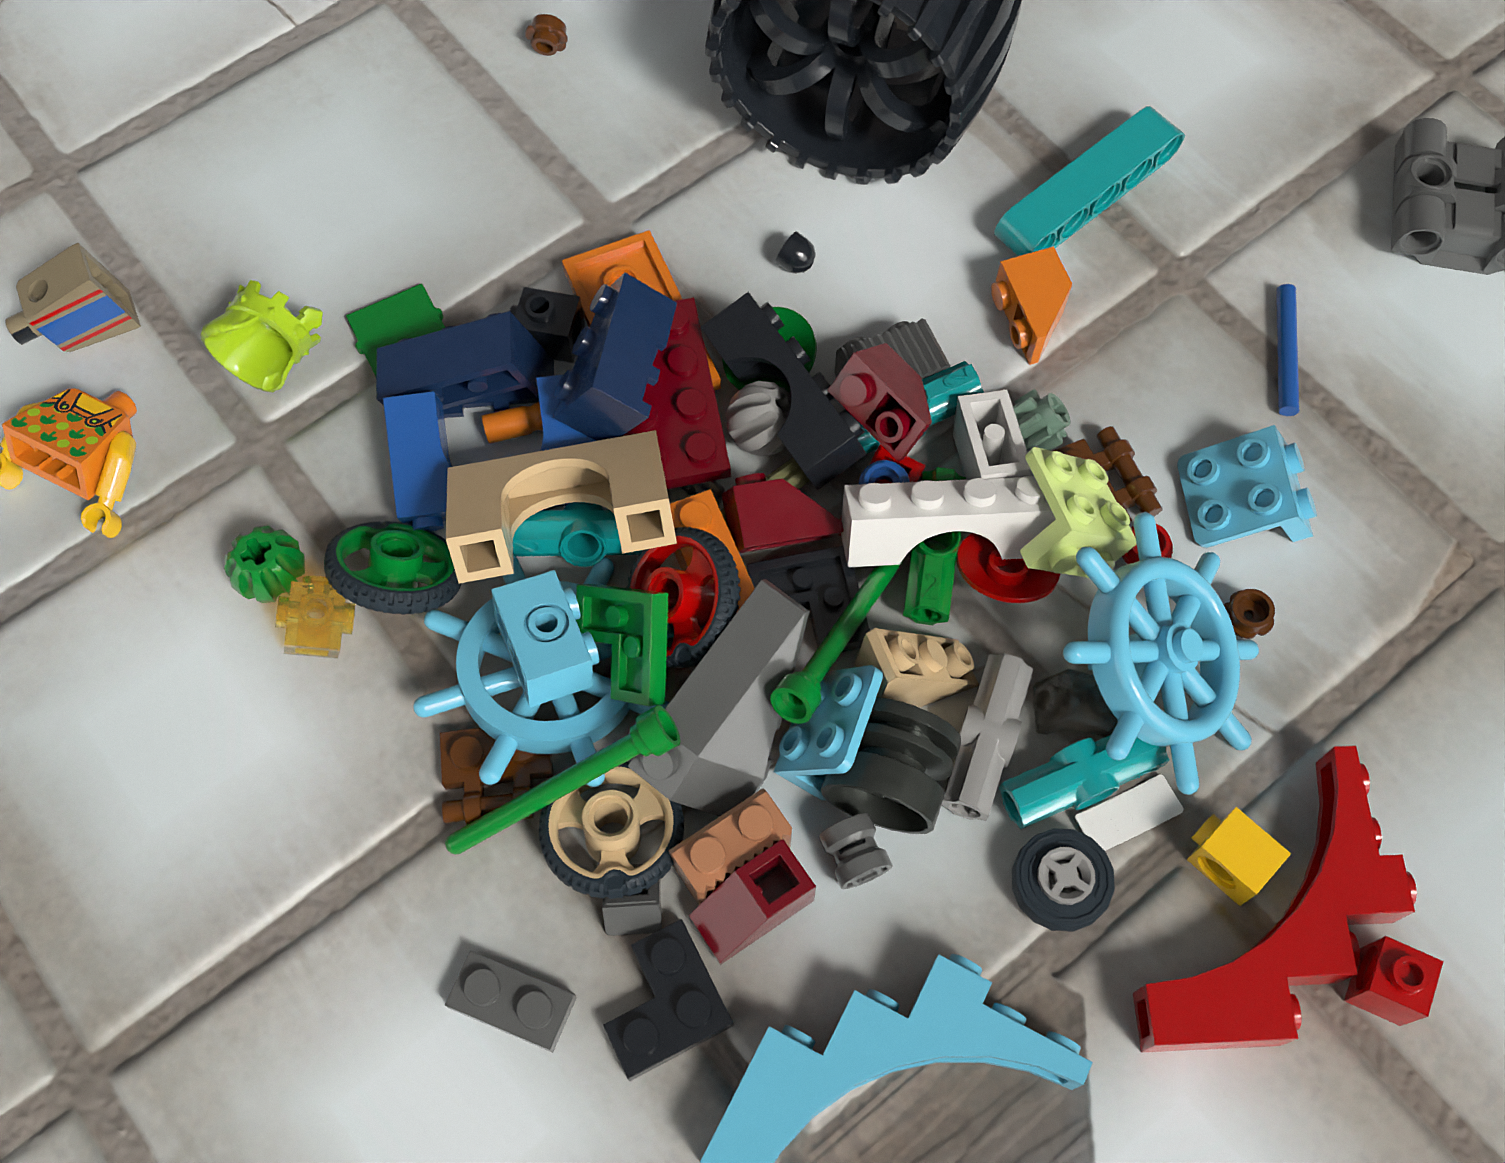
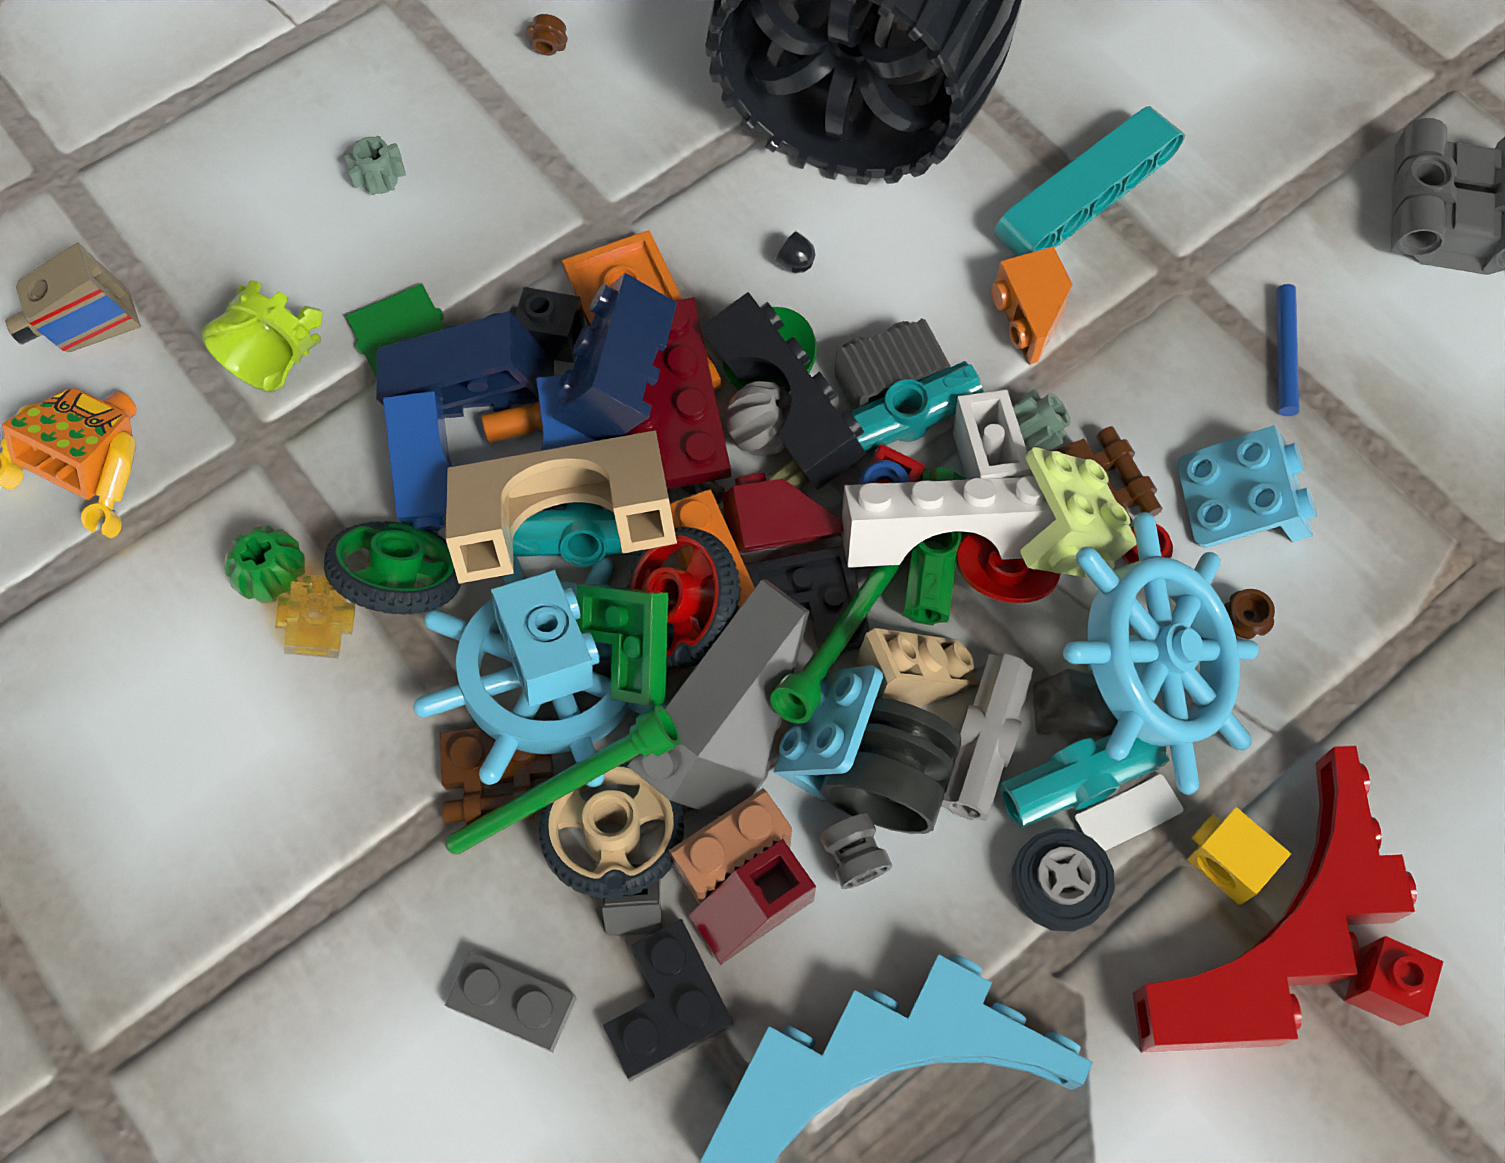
dark red slope [827,343,932,462] -> none
none -> sand green gear [345,136,406,195]

